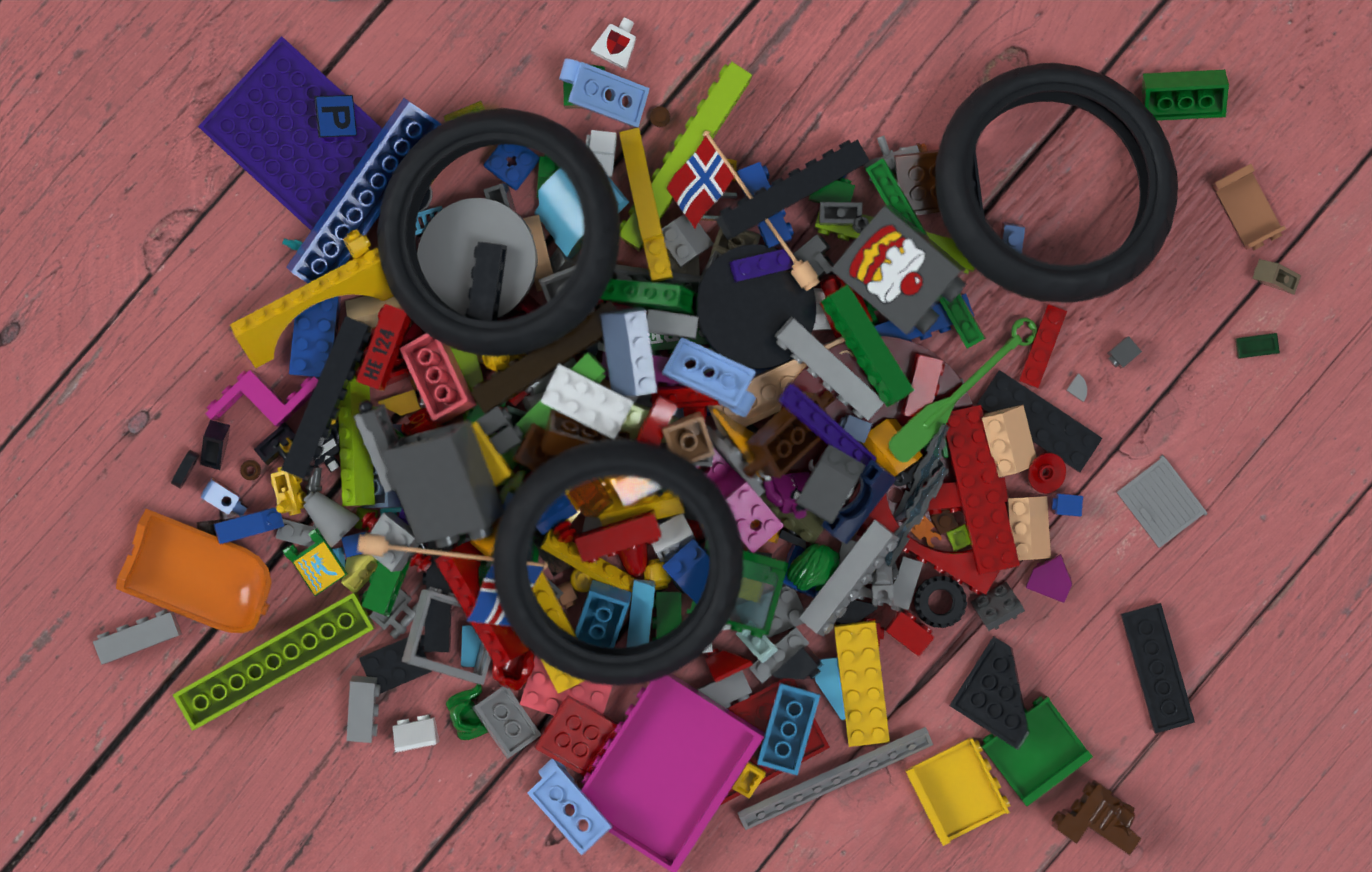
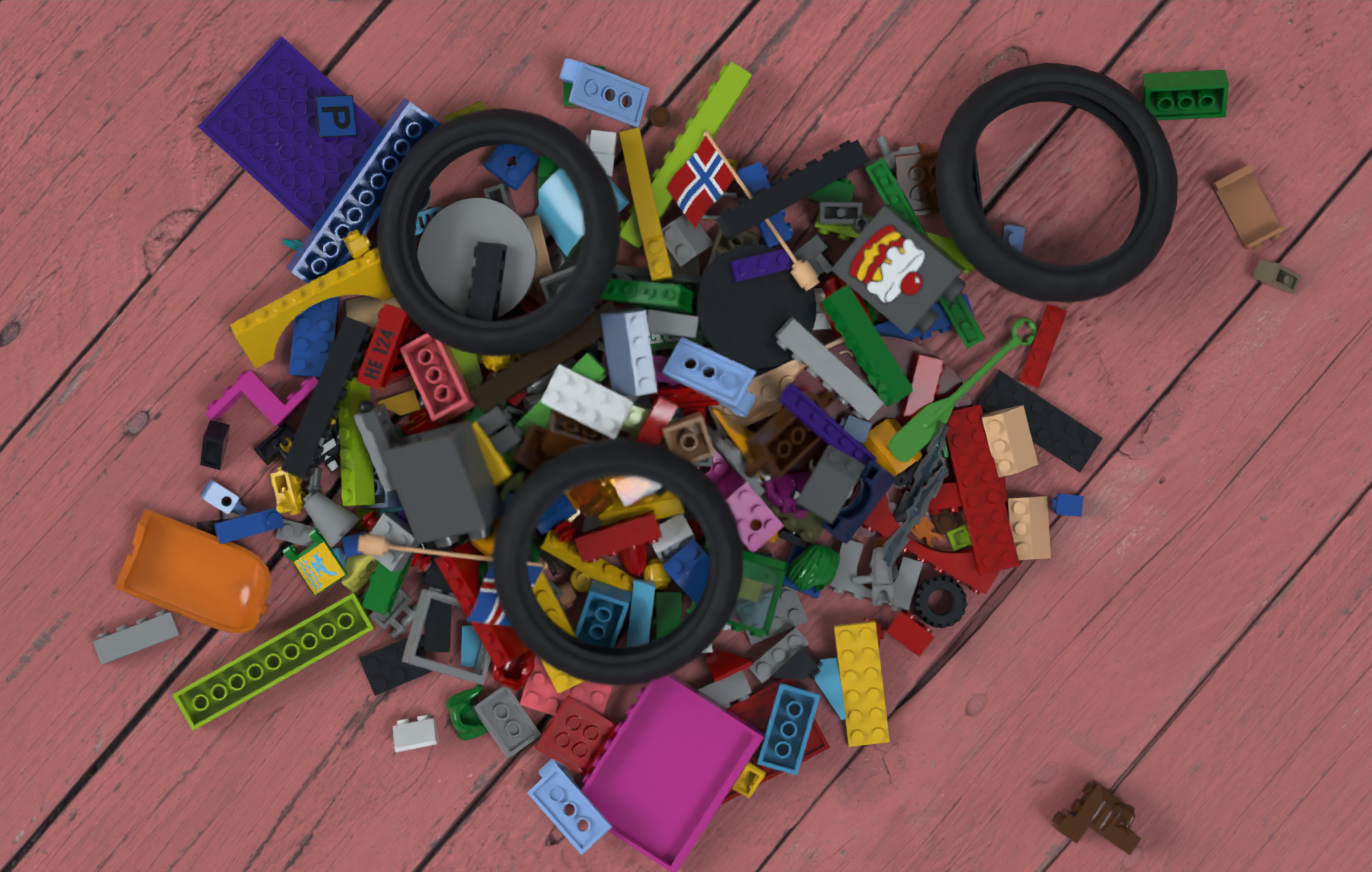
black beam [171,450,199,489] -> none
reddish brown plate [240,460,261,481] -> none
light grey brick [347,676,380,743] -> none
white torso [591,18,636,71] -> none
light aqua plate [736,620,778,664] -> none
light grey plate [737,727,933,830] -> none
light grey brick [799,520,899,636] -> none
black slope [835,600,878,625] -> none
yellow panel [905,737,1011,846] -> none
black plate [949,636,1030,750] -> none
dark grey plate [971,582,1025,631] -> none
green panel [981,696,1093,806] -> none
magenta slope [1026,554,1072,603] -> none
red dish [1028,453,1066,494] -> none
light grey tile [1066,373,1087,402] -> none
dark grey brick [1108,336,1142,369] -> none
light grey piece [1116,455,1208,548] -> none
black plate [1120,603,1195,734] -> none
dark green tile [1235,333,1280,359] -> none

